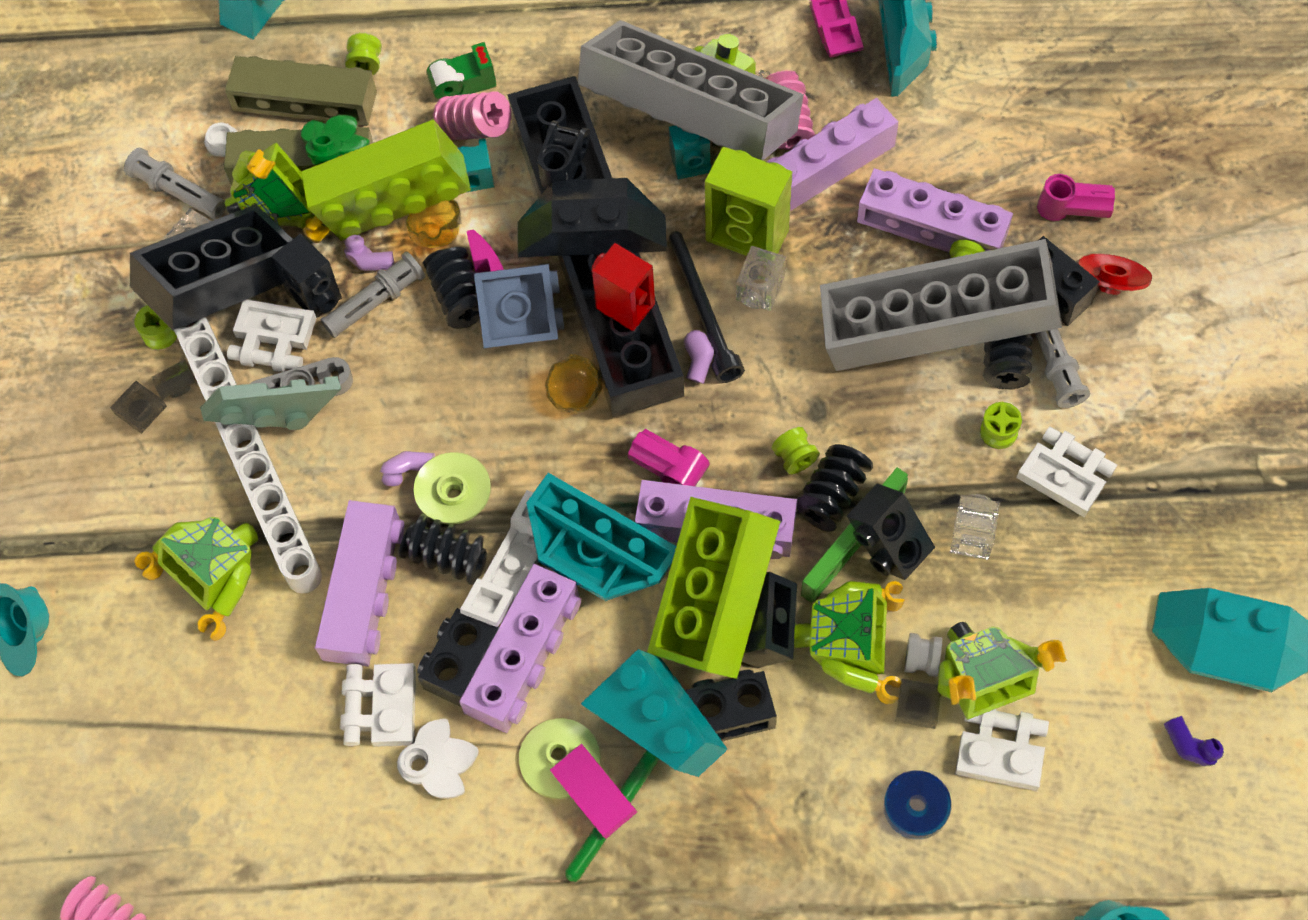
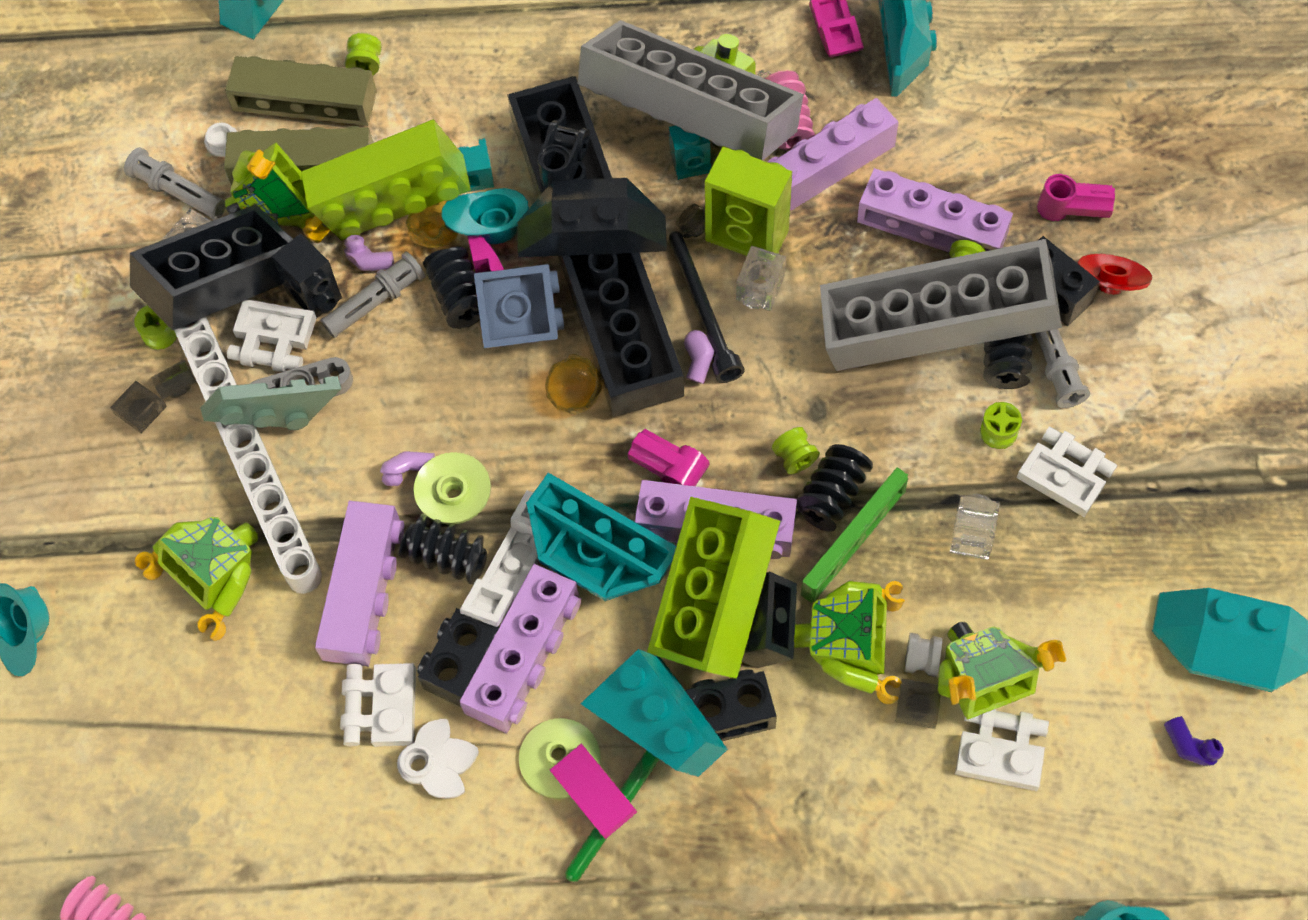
green plate [301,115,370,165] -> none
green leg [426,42,497,99] -> none
bright pink piece [433,92,511,140] -> none
red brick [591,243,655,331] -> none
black brick [847,483,935,580] -> none
clear blue piece [883,770,951,840] -> none
none -> teal piece [442,188,529,245]
none -> clear smoke plate [676,204,705,238]

